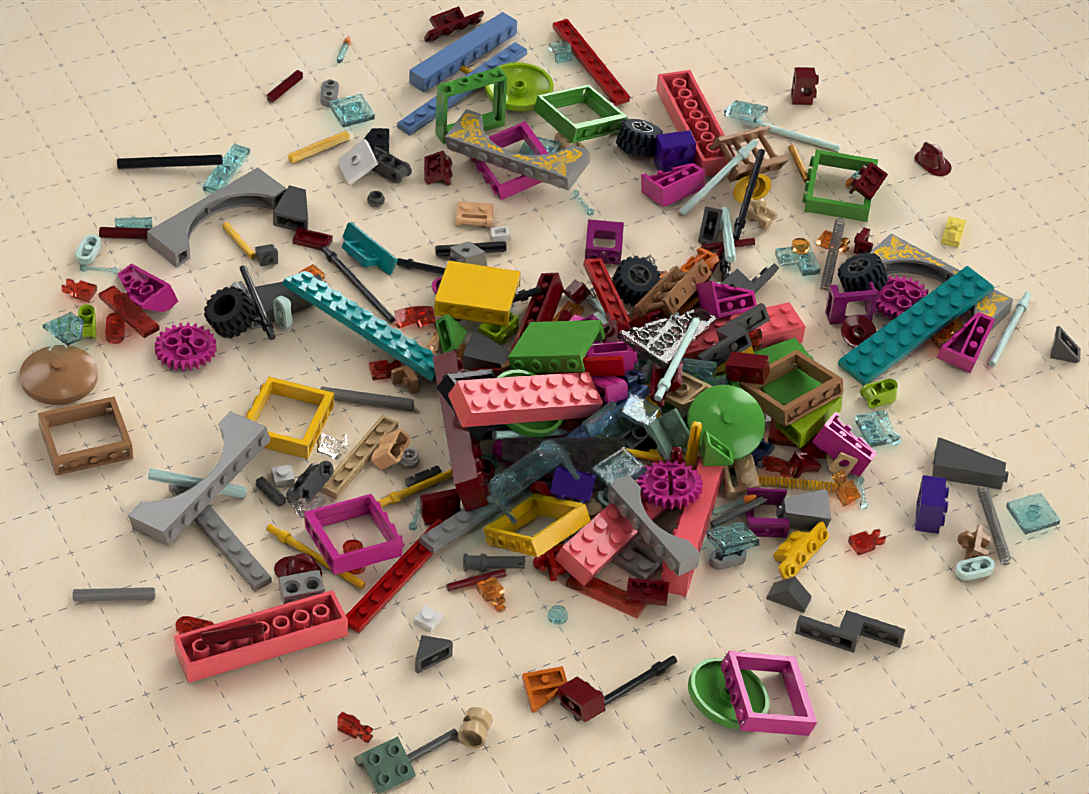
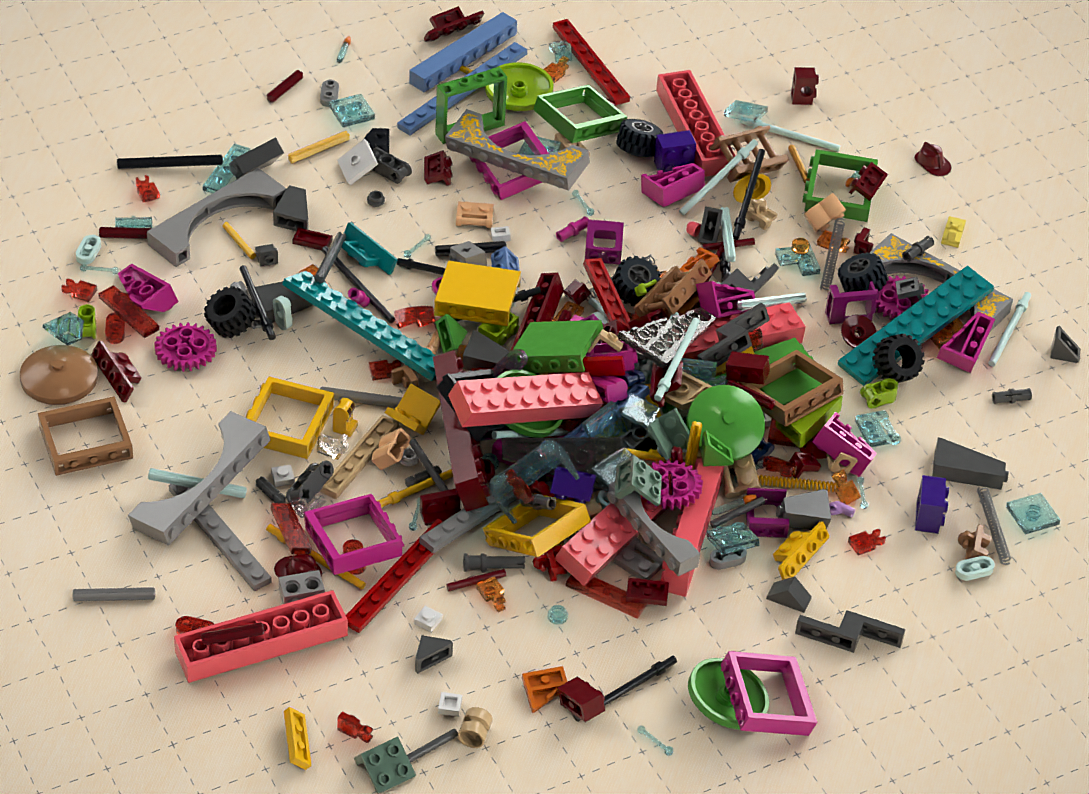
none -> dark red bracket [91,341,142,402]
none -> clear red plate [136,175,160,202]
none -> dark grey slope [229,137,284,179]
none -> clear red tile [270,503,312,554]
none -> yellow plate [284,707,312,770]
none -> dark grey axle [314,232,346,283]
none -> yellow leg [333,398,358,437]
none -> dark pink pin [348,288,370,307]
none -> yellow bracket [384,384,441,435]
none -> clear light blue hinge [404,234,431,258]
none -> dark grey bar [409,439,449,491]
none -> white plate [438,692,462,717]
none -> medium blue bracket [491,246,521,283]
none -> plate [494,349,528,378]
none -> clear red plate [505,468,532,504]
none -> flat silver pin [520,494,556,510]
none -> clear orange plate [543,56,569,83]
none -> dark pink pin [556,216,588,242]
none -> tan bracket [588,329,623,353]
none -> sand green bracket [615,455,662,506]
none -> lime hand [634,279,657,297]
none -> clear light blue hinge [637,725,673,756]
none -> coral hinge [686,221,701,237]
none -> dark red axle [726,380,776,410]
none -> light aqua axle [737,292,807,311]
none -> light nougat brick [803,193,846,232]
none -> lavender arm [829,501,856,518]
none -> black tyre [872,334,925,383]
none -> dark grey bracket [895,277,925,300]
none -> dark grey pin [902,236,934,262]
none -> dark grey pin [992,388,1032,404]

